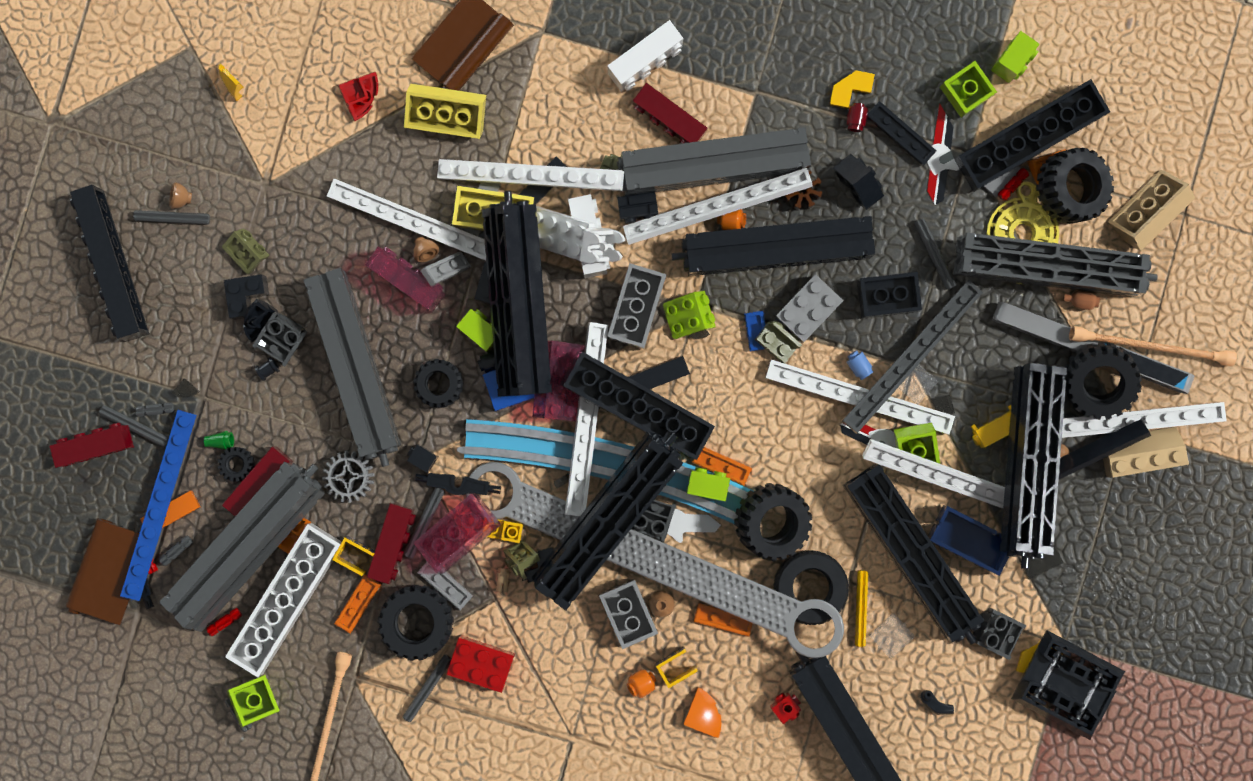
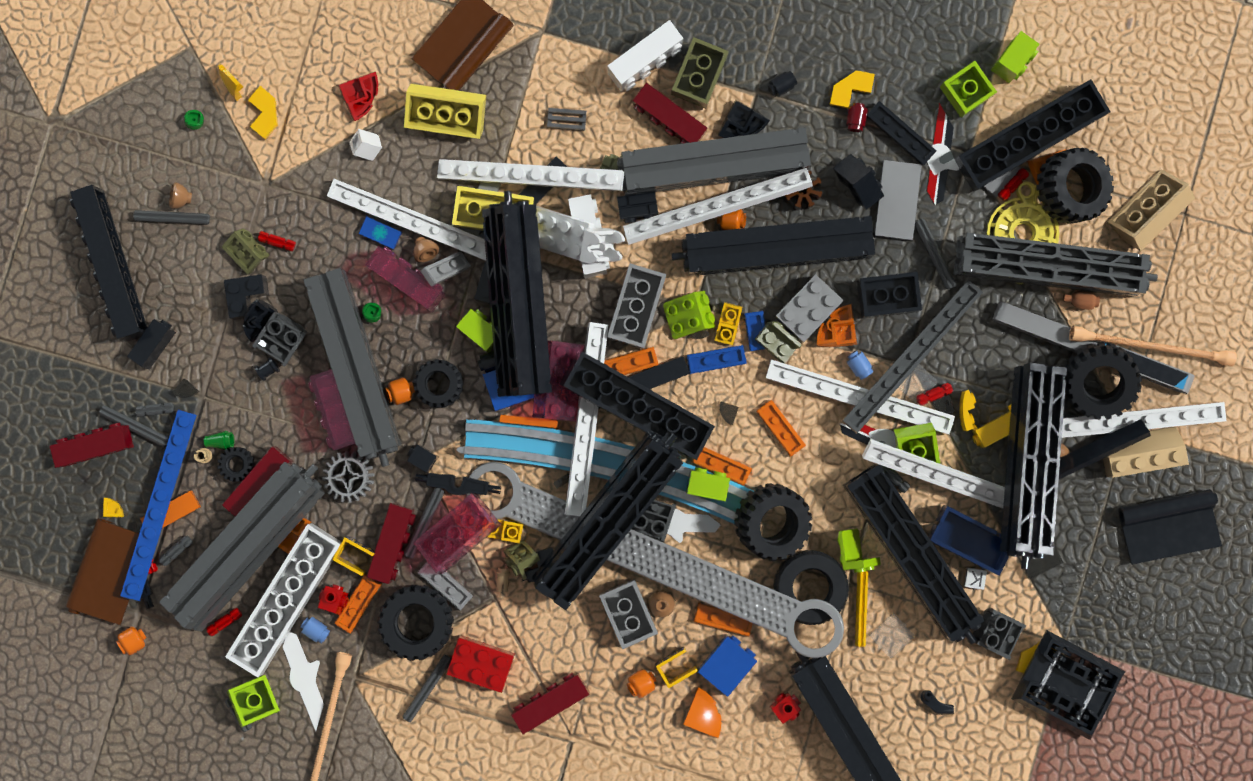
none -> yellow tile [103,497,124,517]
none -> orange head [116,626,147,655]
none -> black brick [127,319,176,370]
none -> green tile [184,110,204,130]
none -> tan pin [194,448,212,463]
none -> yellow tile [248,86,278,140]
none -> red axle [258,231,296,251]
none -> white sticker [283,632,324,731]
none -> medium blue brick [301,617,330,644]
none -> clear pink brick [308,369,356,451]
none -> red brick [318,584,349,615]
none -> white panel [350,129,382,161]
none -> blue tile [359,216,402,250]
none -> green tile [362,303,381,323]
none -> orange head [385,378,415,405]
none -> orange tile [499,415,558,428]
none -> dark red brick [511,672,590,735]
none -> flat silver tile [547,108,587,131]
none -> orange tile [604,347,659,375]
none -> olive brick [671,37,729,109]
none -> blue tile [687,345,747,374]
none -> blue brick [697,634,757,697]
none -> yellow slope [714,302,743,345]
none -> black brick [718,99,770,138]
none -> clear smoke tile [719,401,739,425]
none -> orange tile [756,400,806,457]
none -> black brick [768,71,797,97]
none -> orange brick [817,304,857,347]
none -> lime bracket [838,529,881,573]
none -> light grey tile [874,160,922,241]
none -> dark grey axle [880,465,910,493]
none -> red axle [916,383,953,406]
none -> yellow slope [959,390,976,431]
none -> white tile [964,567,987,590]
none -> black door [1118,489,1222,565]

